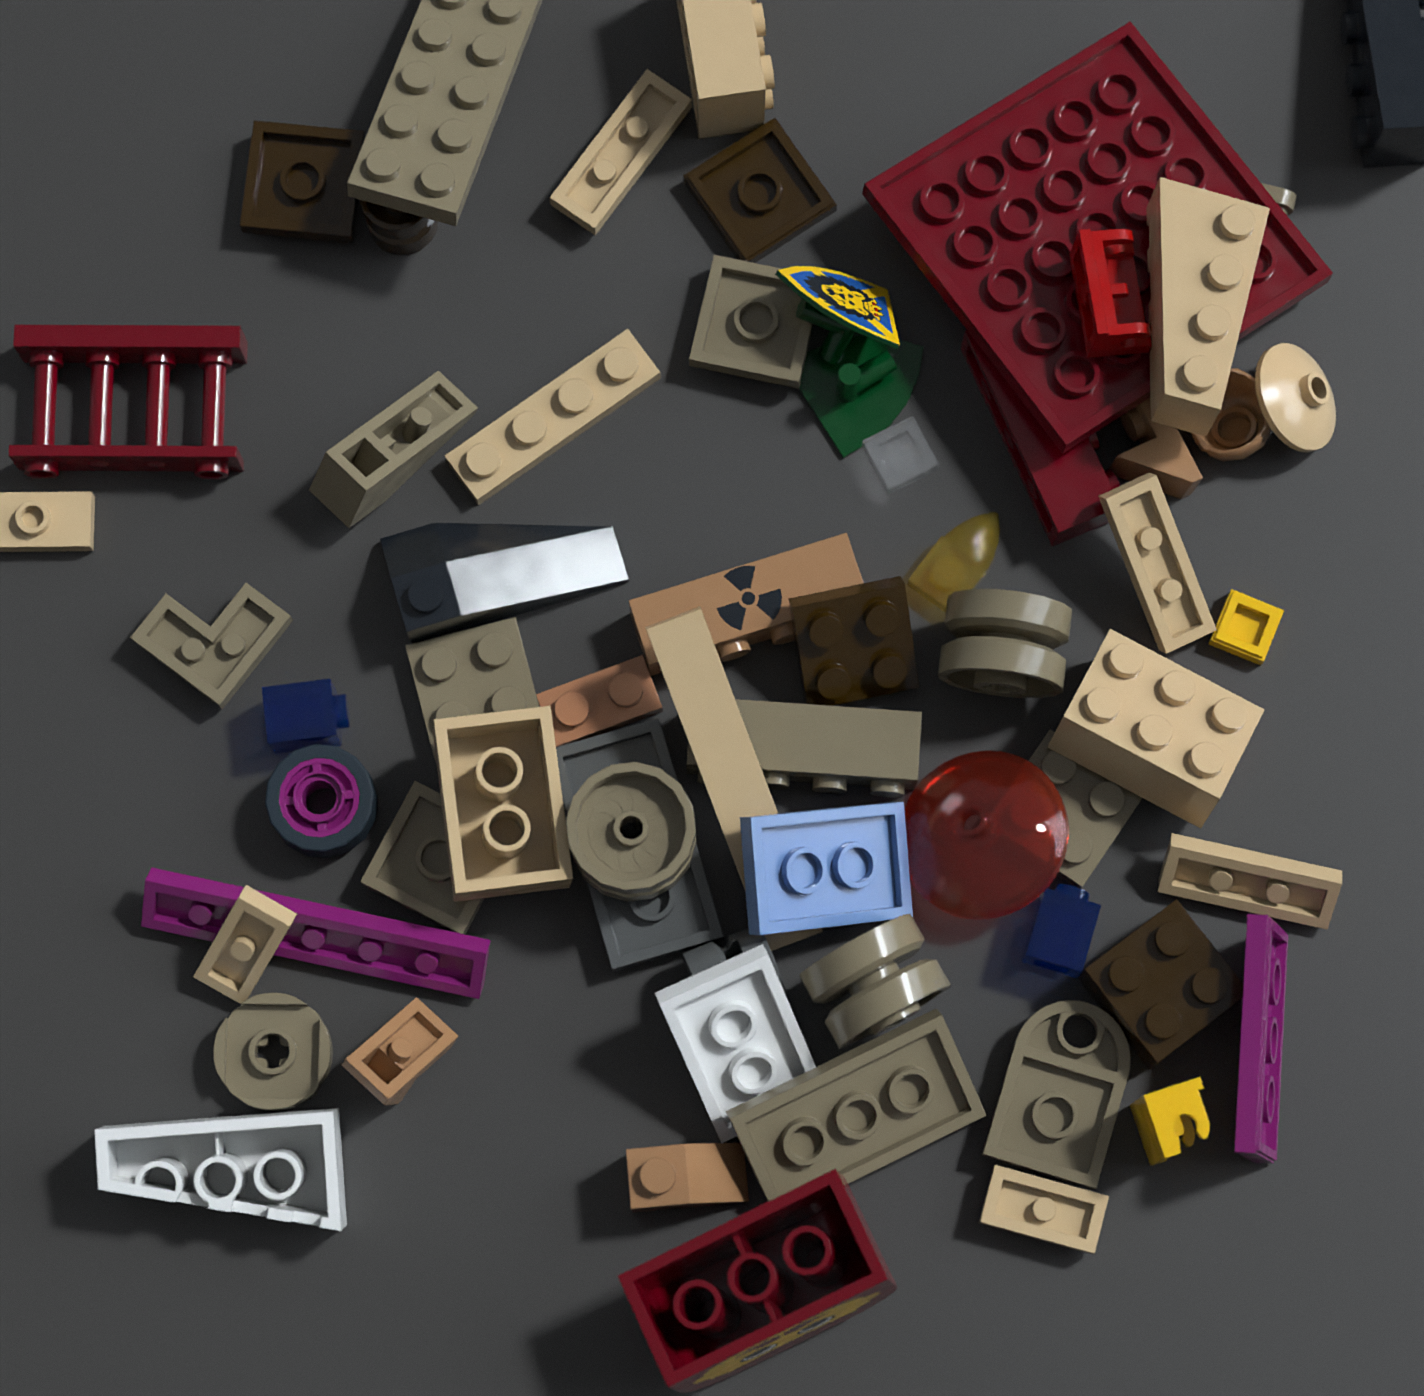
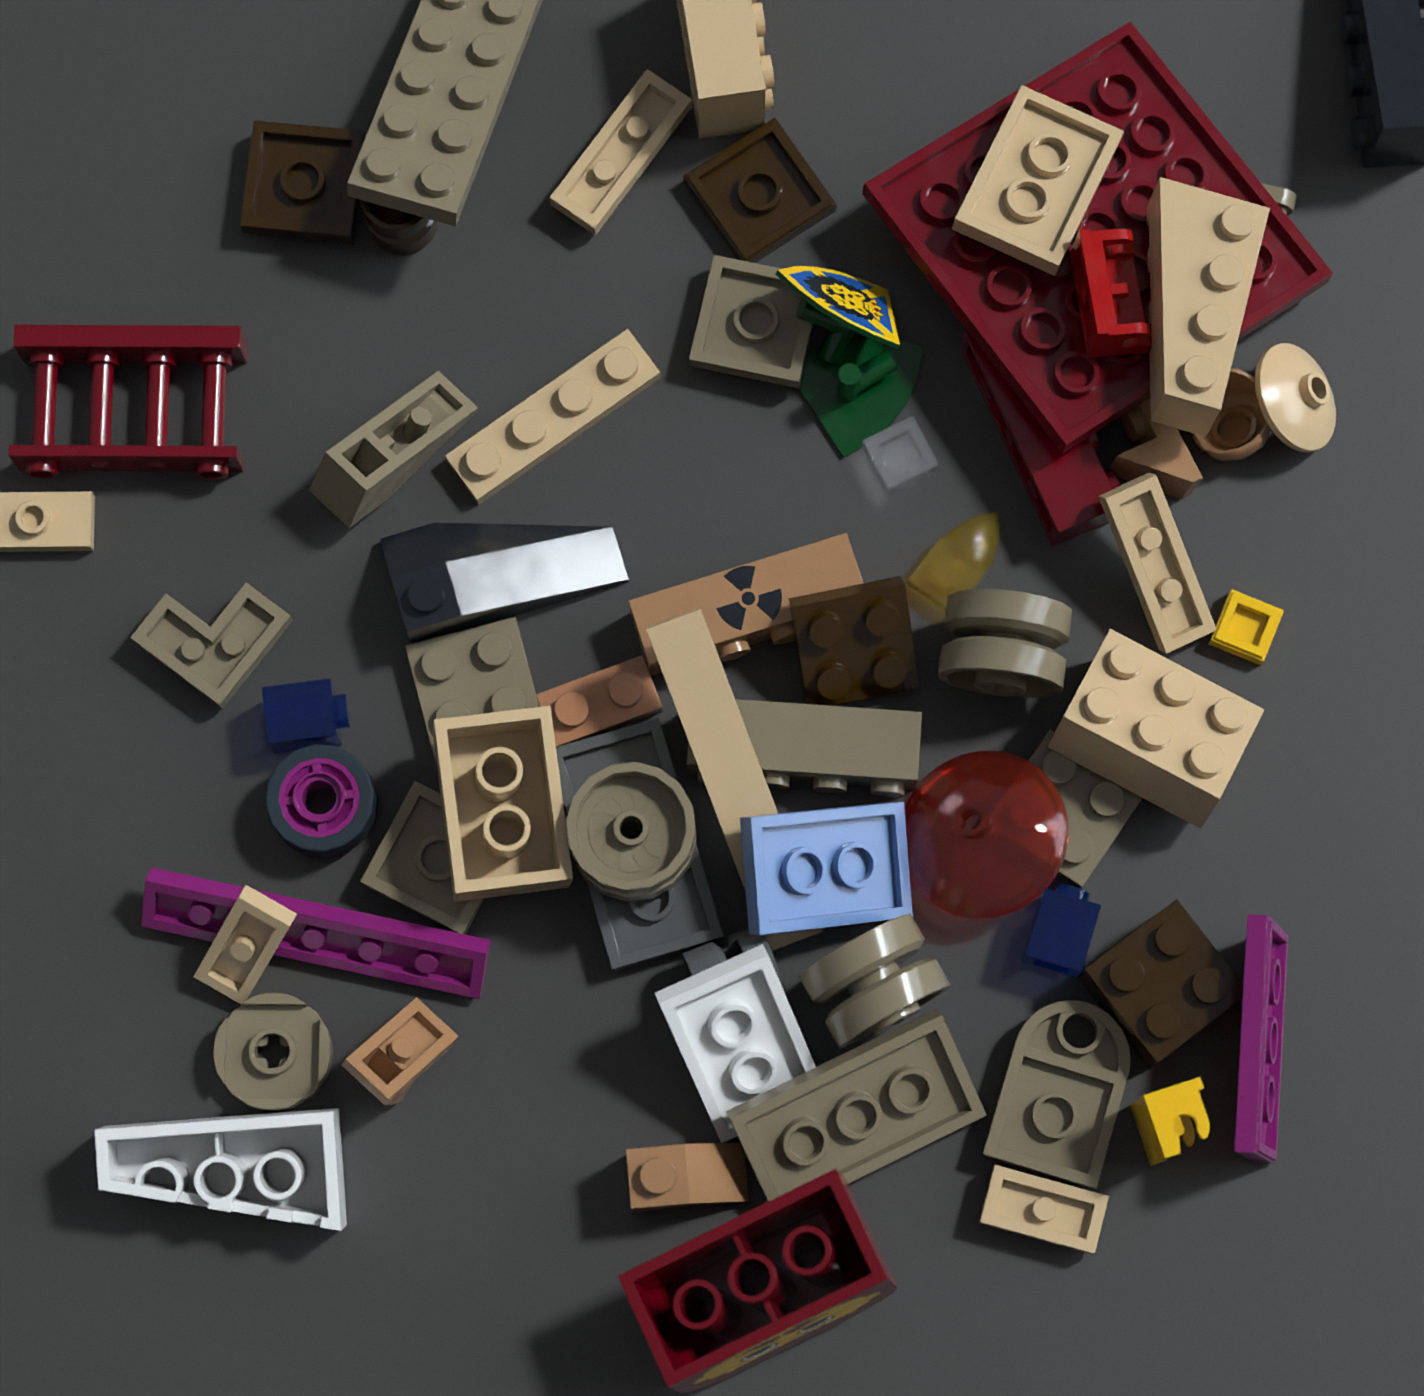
tan plate [1157,833,1342,929] -> none
none -> tan plate [952,85,1124,276]

